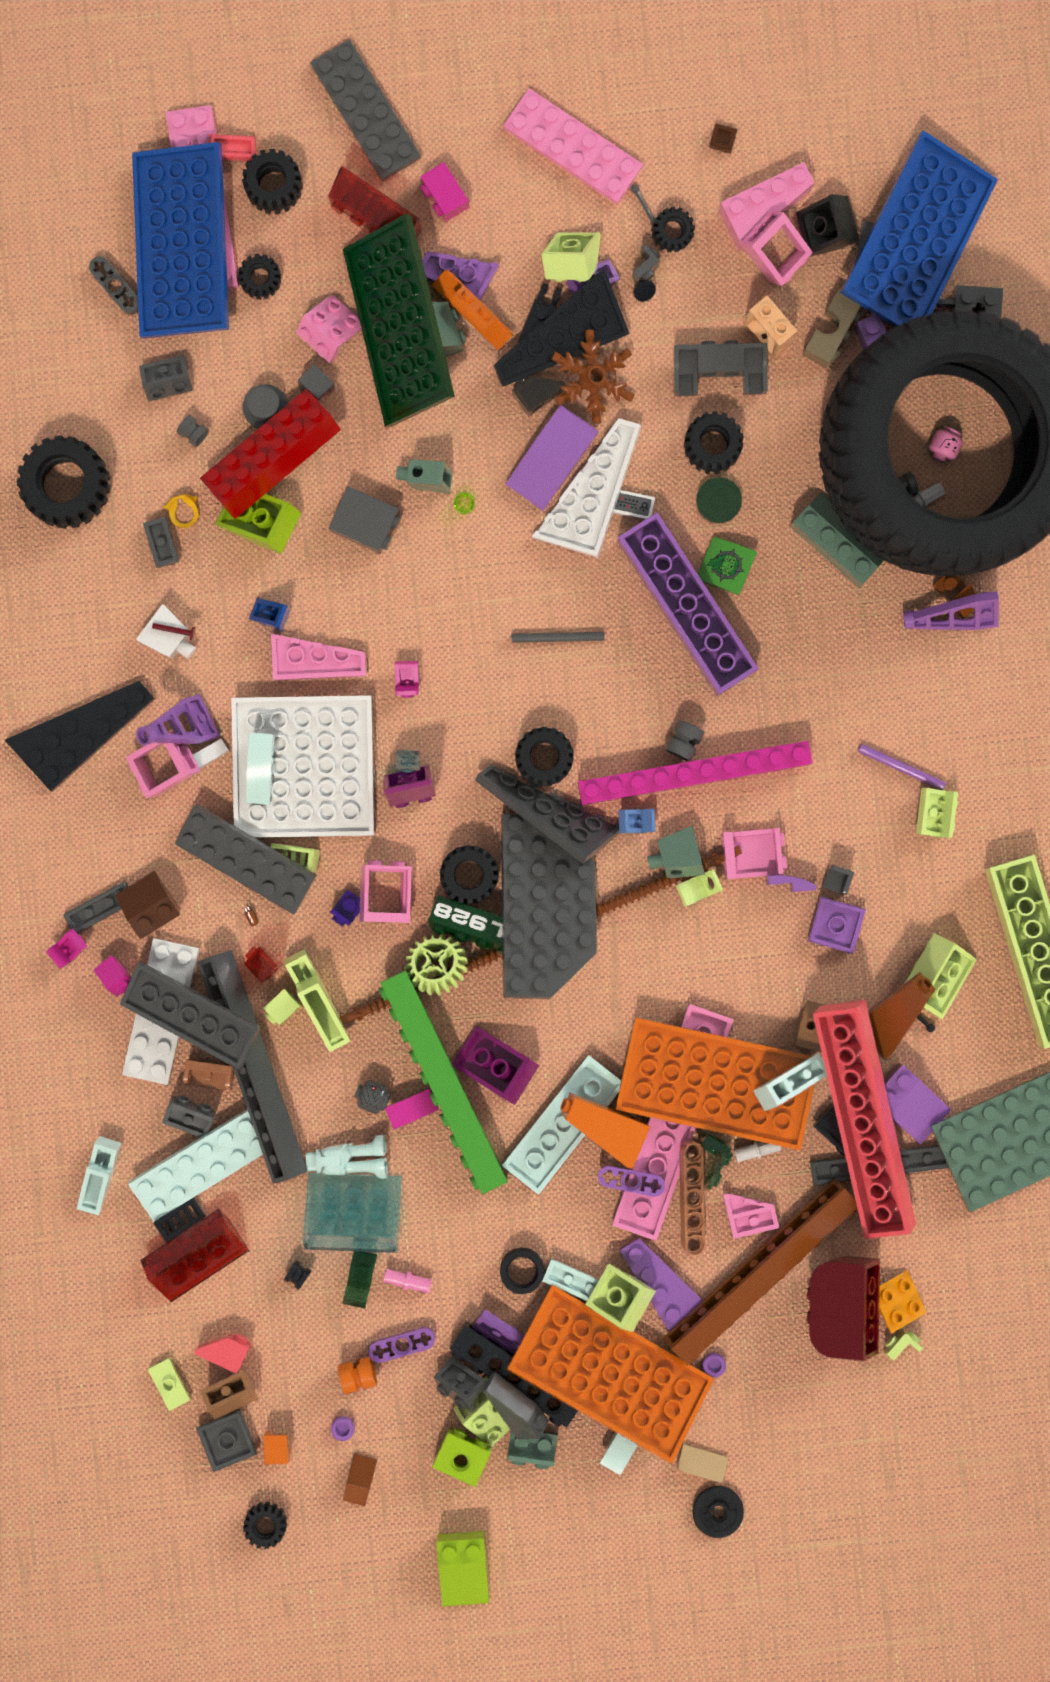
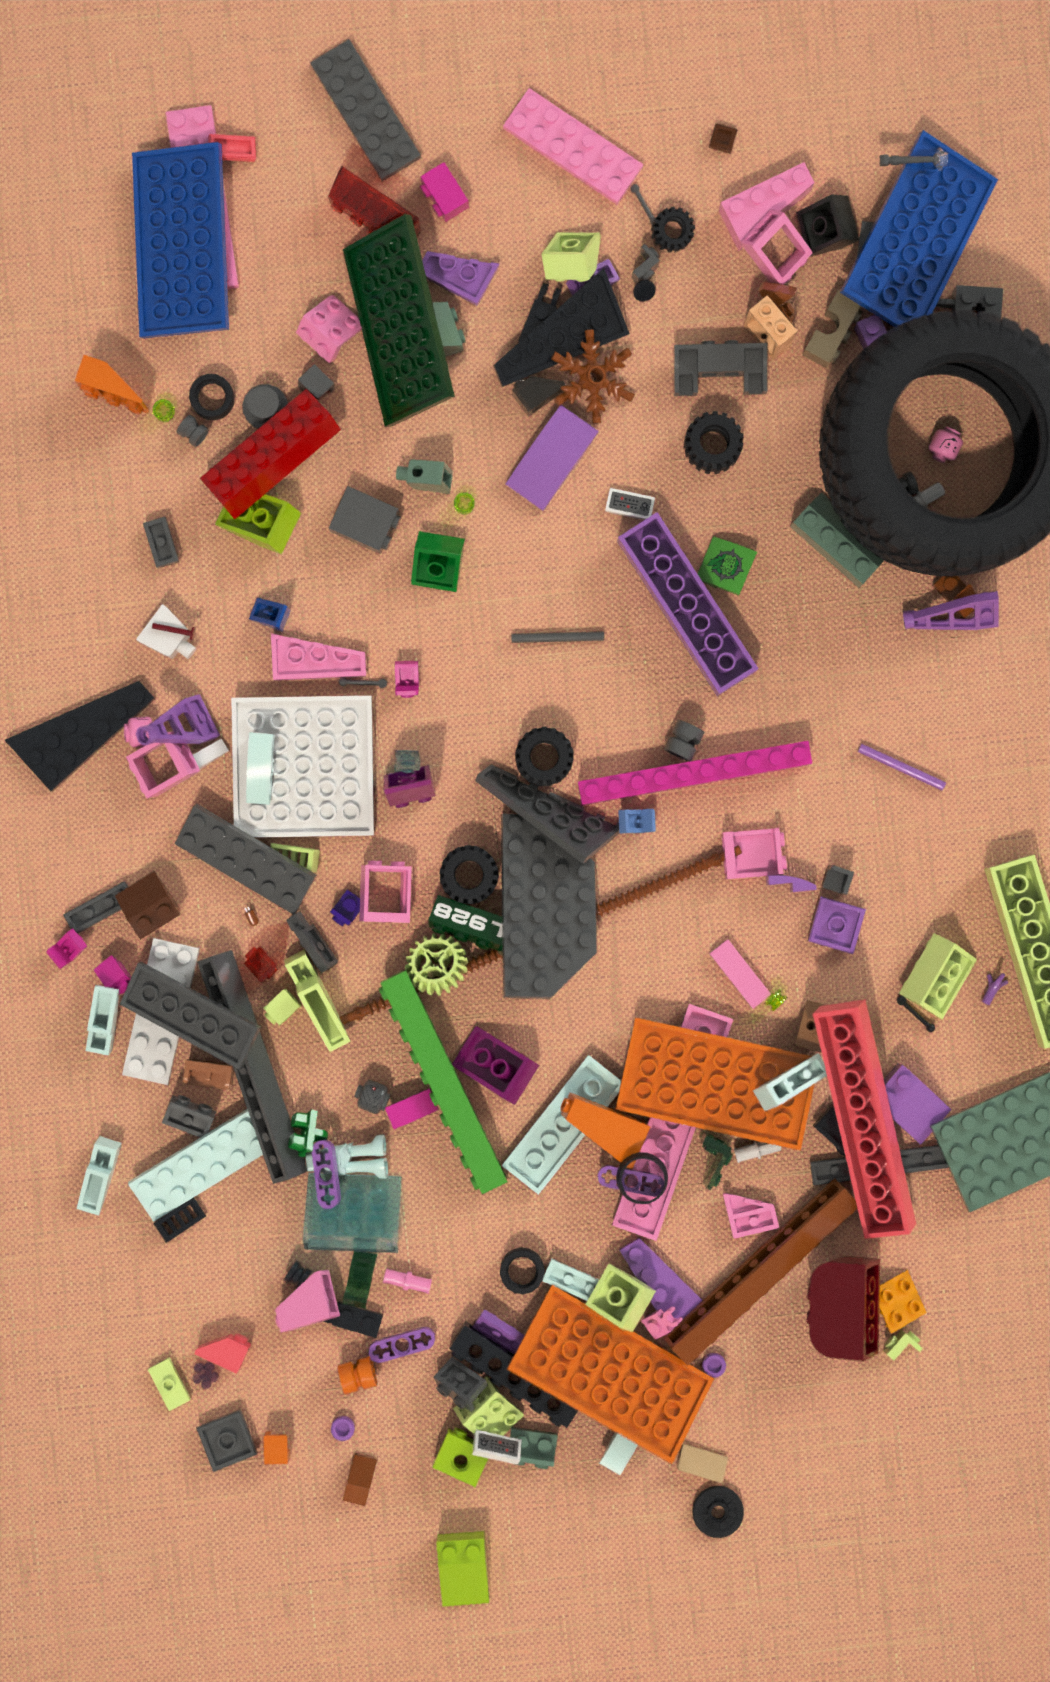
black tyre [16,435,111,529] -> none
dark grey beam [89,257,138,315] -> none
dark grey bracket [139,355,193,401] -> none
clear red slope [140,1208,249,1302] -> none
yellow piece [163,494,199,528] -> none
medium nougat brick [200,1370,258,1419] -> none
black tyre [238,254,281,300] -> none
black tyre [242,149,303,214] -> none
black tyre [243,1502,287,1549] -> none
orange bracket [432,269,513,350] -> none
dark grey slope [482,1373,549,1440] -> none
white wing [532,418,641,558] -> none
sand green torso [647,826,705,878] -> none
yellowish green bracket [676,869,723,907] -> none
nougat beam [679,1140,705,1255] -> none
clear green tile [696,477,742,524] -> none
dark orange slope [868,972,936,1059] -> none
yellowish green bracket [916,788,958,838] -> none
none -> orange slope [75,355,150,415]
none -> light aqua slope [85,985,119,1055]
none -> bright pink head [124,717,153,748]
none -> clear neon green bush [153,399,175,422]
none -> black tyre [189,374,235,420]
none -> plant [192,1362,219,1389]
none -> bright pink slope [275,1270,340,1332]
none -> dark grey hinge [286,911,338,973]
none -> green hips [288,1109,328,1157]
none -> medium lavender beam [312,1140,341,1209]
none -> black hinge [323,1301,383,1338]
none -> dark grey hinge [339,677,387,688]
none -> green slope [411,531,465,592]
none -> tile [472,1430,522,1465]
none -> black tyre [616,1152,668,1204]
none -> bright pink plate [641,1306,683,1340]
none -> bright pink tile [709,939,771,1009]
none -> dark orange slope [759,281,797,324]
none -> clear neon green bush [765,989,787,1011]
none -> dark grey piece [879,147,948,171]
none -> medium lavender bar [982,973,1008,1006]

